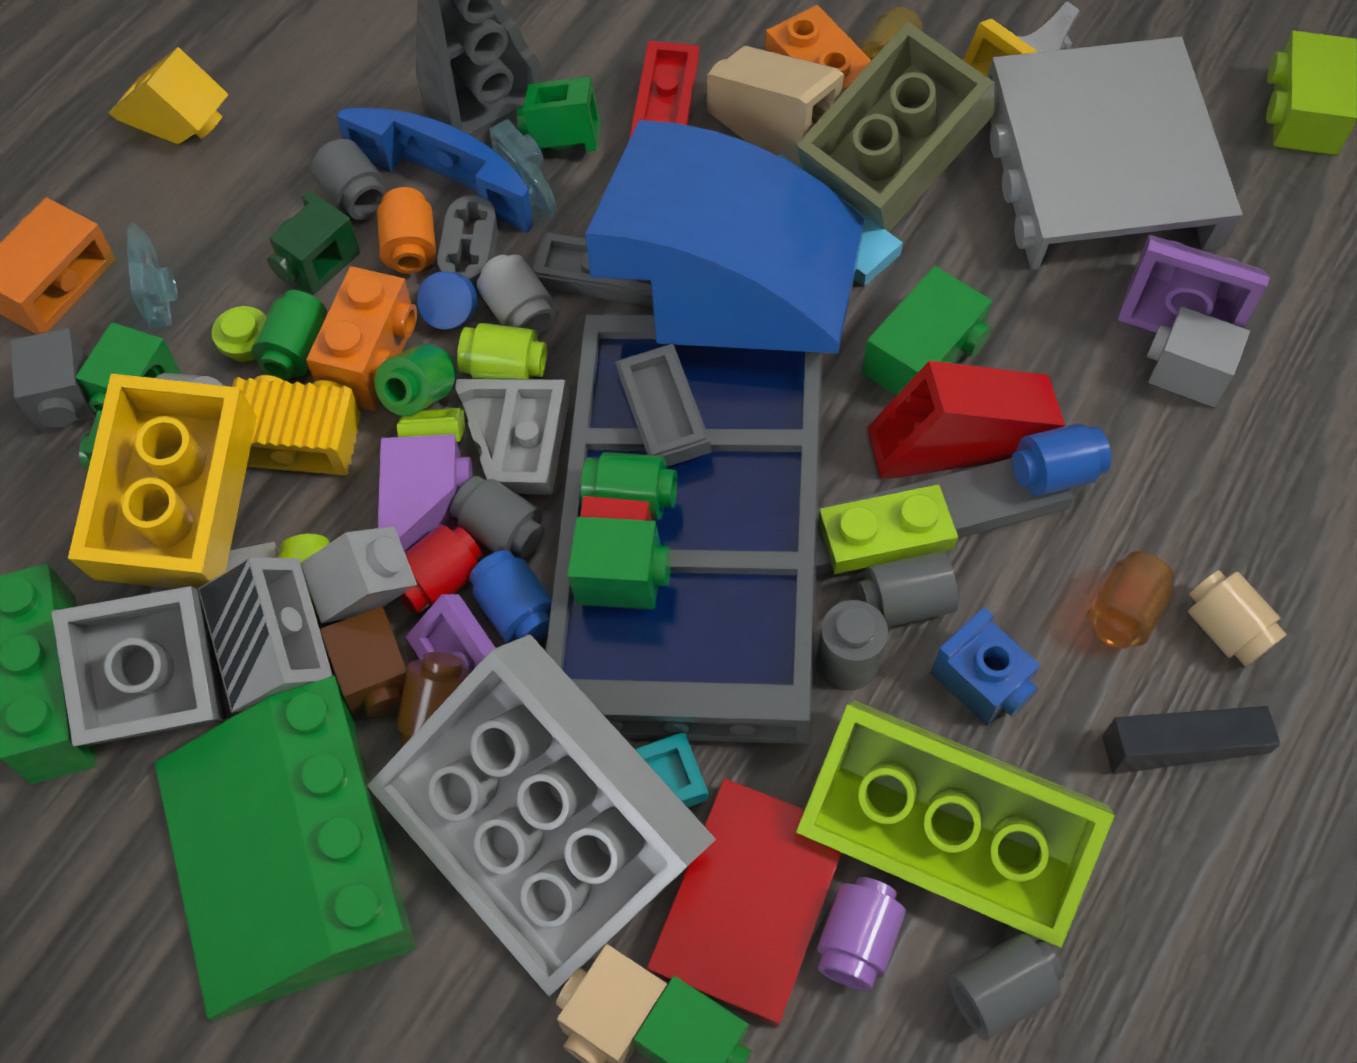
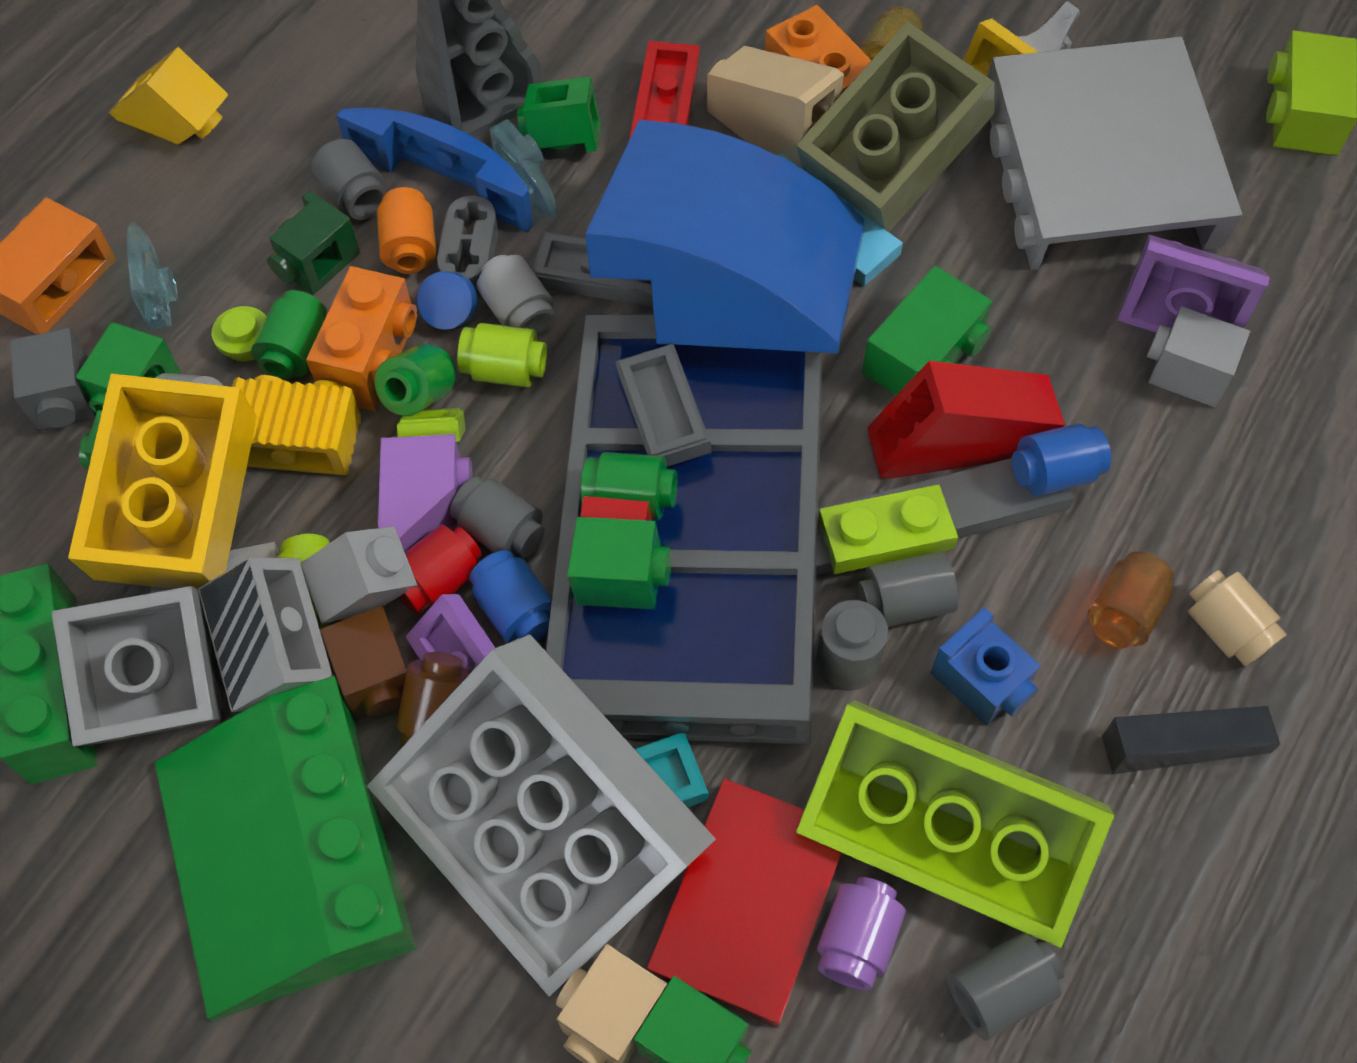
light grey wing [455,379,571,495] -> none

